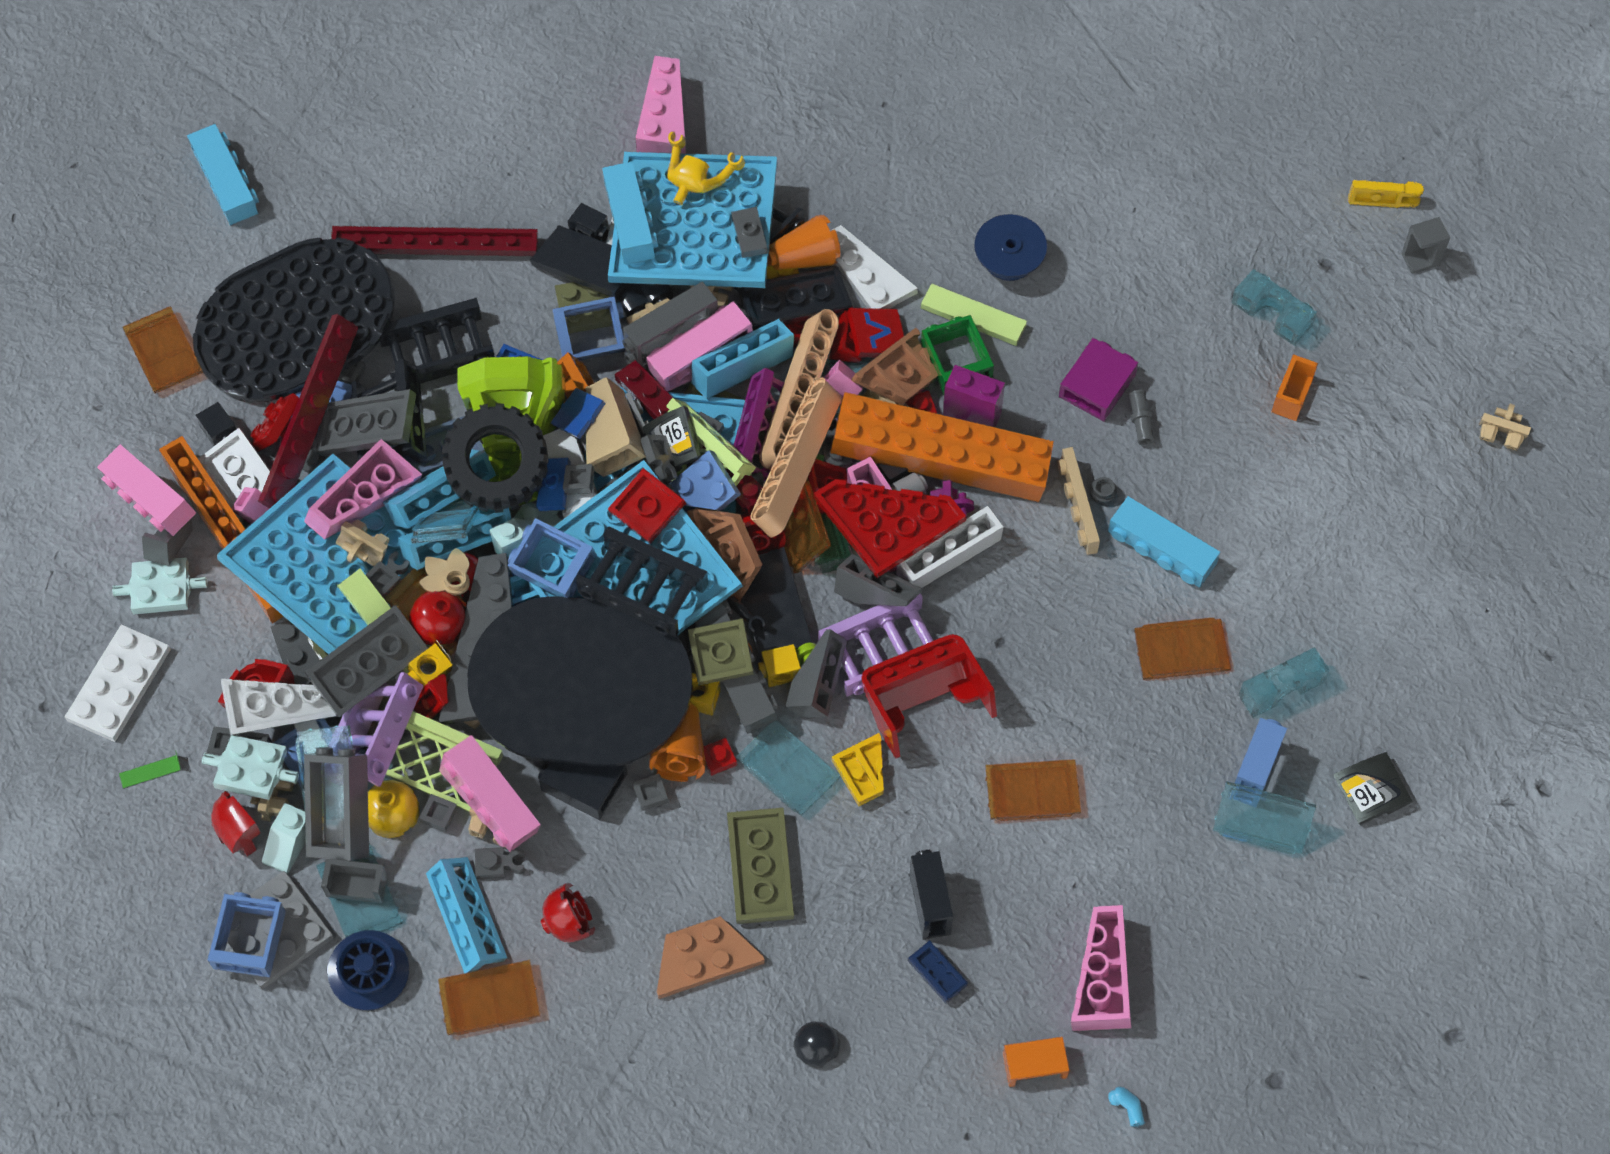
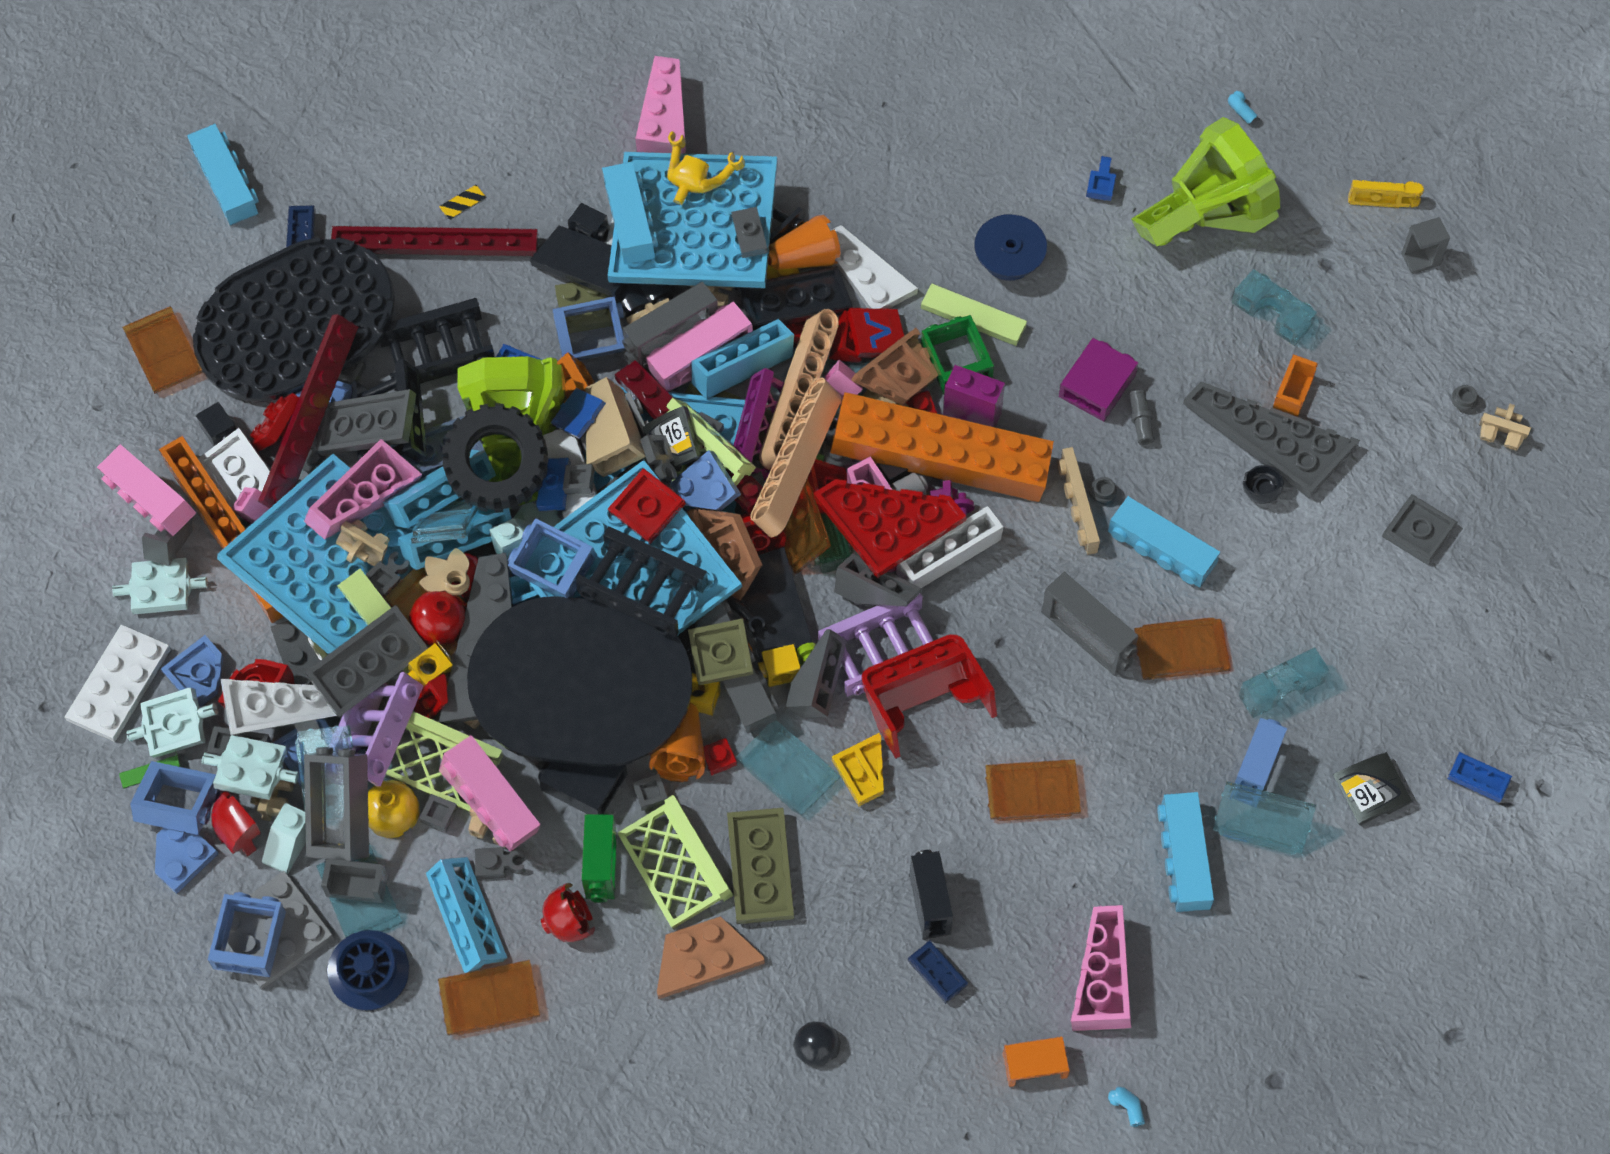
none -> light aqua plate [126,687,218,758]
none -> medium blue window [130,761,221,835]
none -> medium blue plate [155,828,218,894]
none -> medium blue plate [161,635,224,707]
none -> dark blue plate [286,205,316,247]
none -> sticker [439,185,486,219]
none -> green window [582,814,617,903]
none -> yellowish green fence [617,795,734,929]
none -> dark grey window [1042,571,1138,676]
none -> blue plate [1086,156,1116,201]
none -> lime plate [1131,117,1280,246]
none -> medium azure brick [1157,792,1214,912]
none -> dark grey wing [1183,382,1360,498]
none -> medium azure arm [1228,91,1257,124]
none -> black hair [1242,465,1284,504]
none -> dark grey tile [1382,494,1458,565]
none -> blue plate [1447,752,1512,803]
none -> dark grey plate [1451,385,1479,411]

